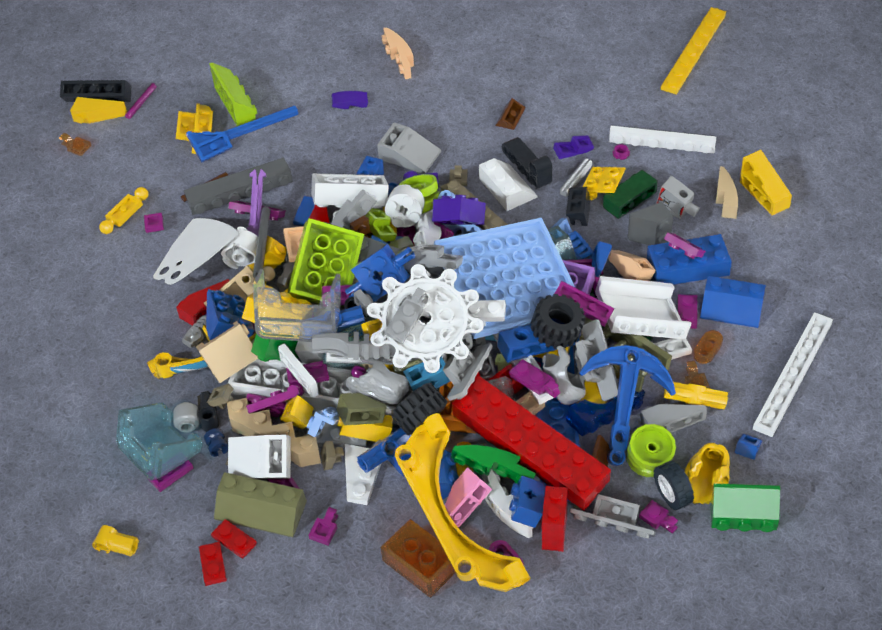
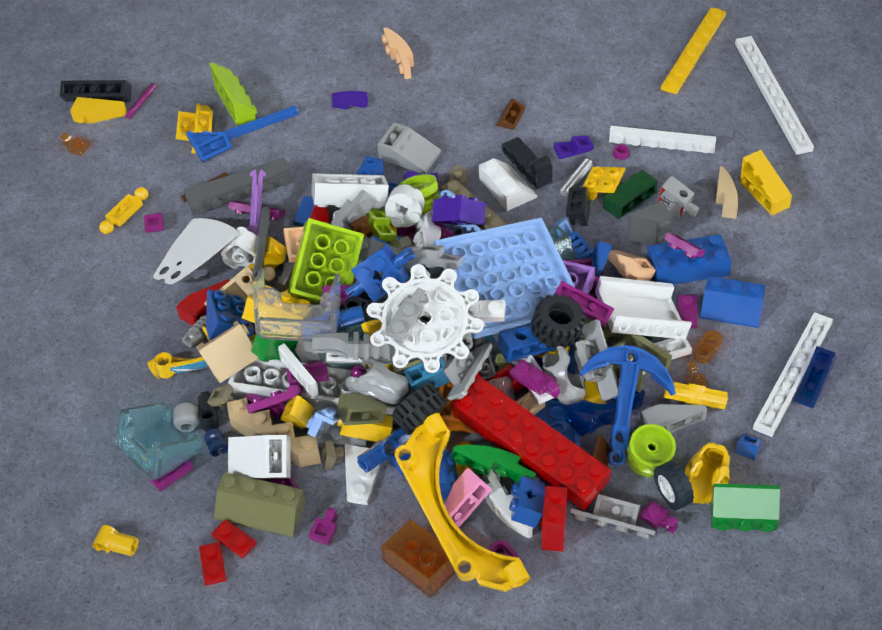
light grey plate [354,289,373,316] -> none
none -> white plate [735,36,814,155]
none -> clear blue slope [794,346,837,409]

